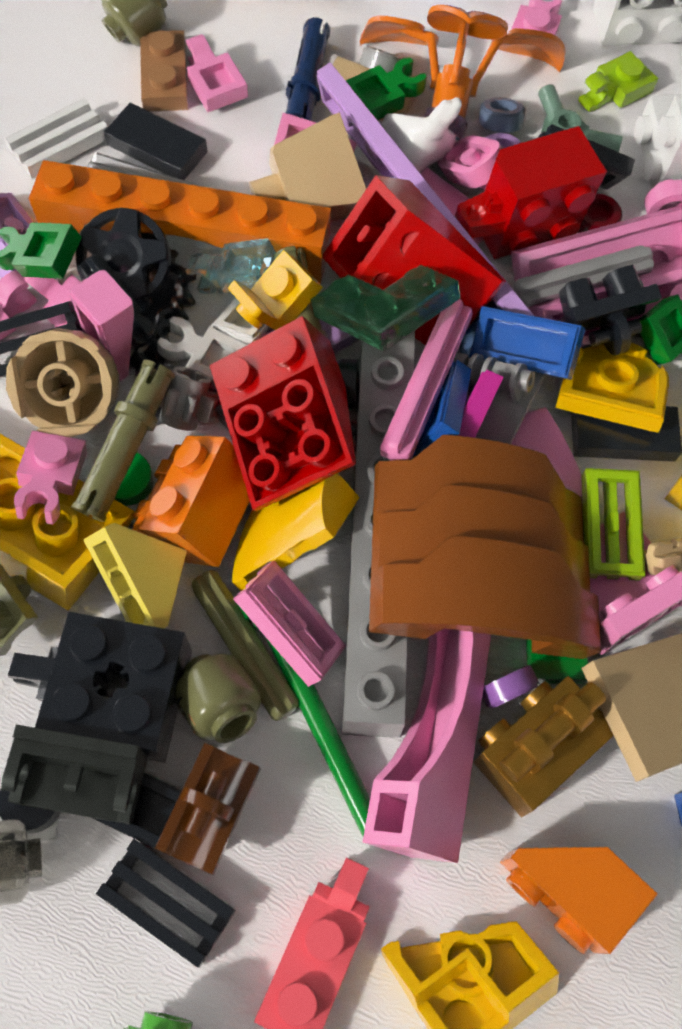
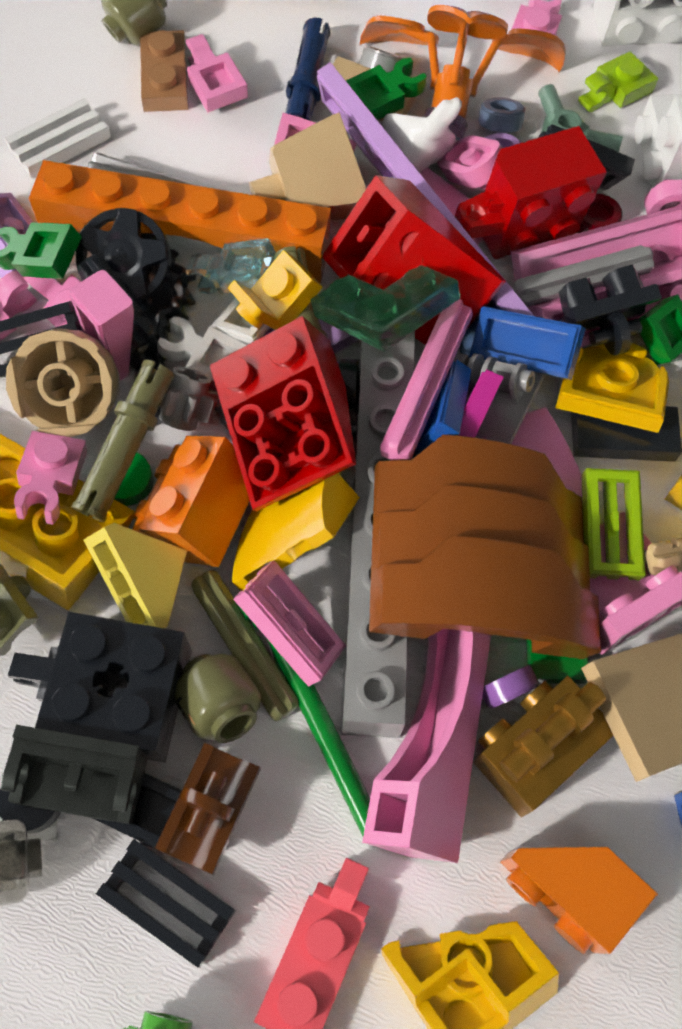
black tile [104,102,208,180] -> none

